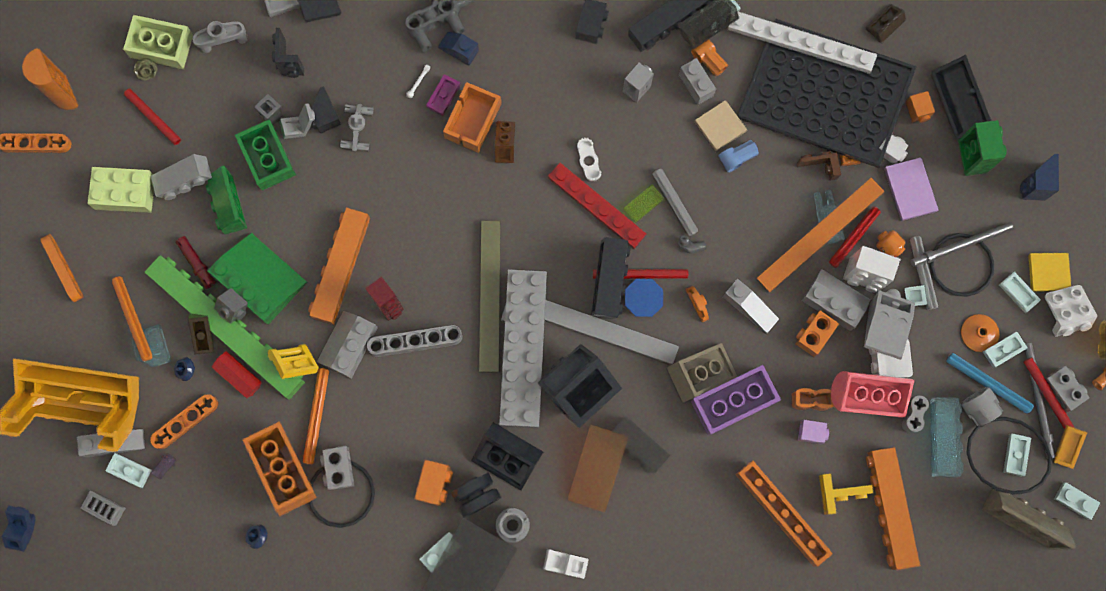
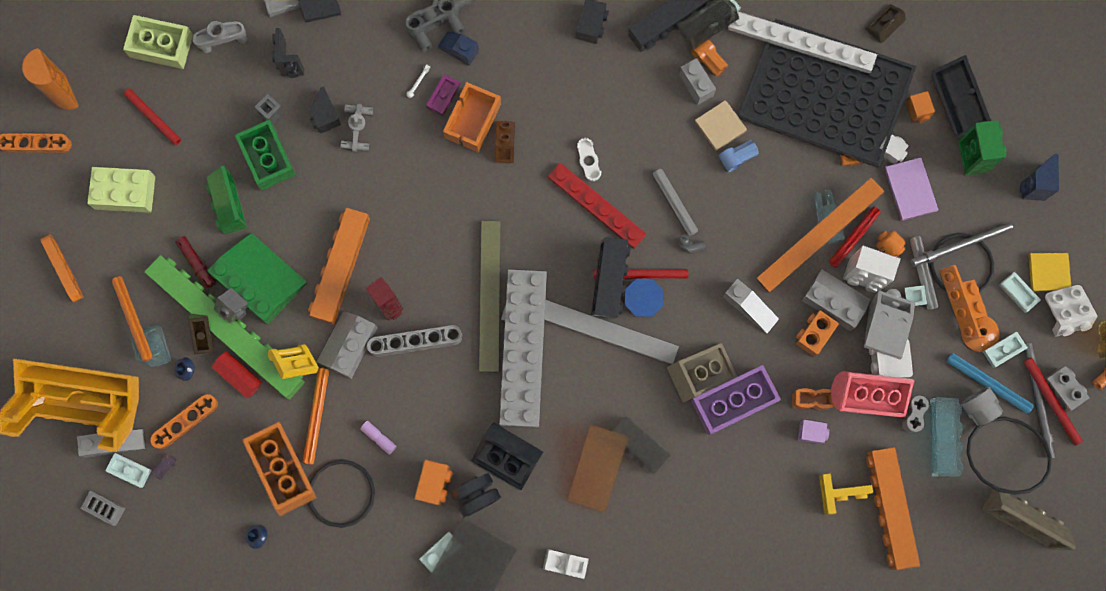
dark blue brick [1,506,35,552] -> none
olive plate [133,59,158,81] -> none
light grey brick [151,154,212,200] -> none
light grey bracket [279,103,315,139] -> none
light grey brick [320,446,354,490] -> none
light grey piece [496,508,530,542] -> none
black piece [538,344,623,428] -> none
light grey brick [622,63,654,103] -> none
clear neon green tile [623,185,664,223] -> none
orange plate [686,286,709,323] -> none
orange brick [735,461,833,567] -> none
reddish brown bracket [797,152,841,181] -> none
light aqua plate [1003,434,1031,477] -> none
light orange tile [1053,425,1087,469] -> none
light aqua plate [1054,482,1100,520] -> none
none -> lavender piece [360,421,397,455]
none -> orange bracket [940,265,988,342]

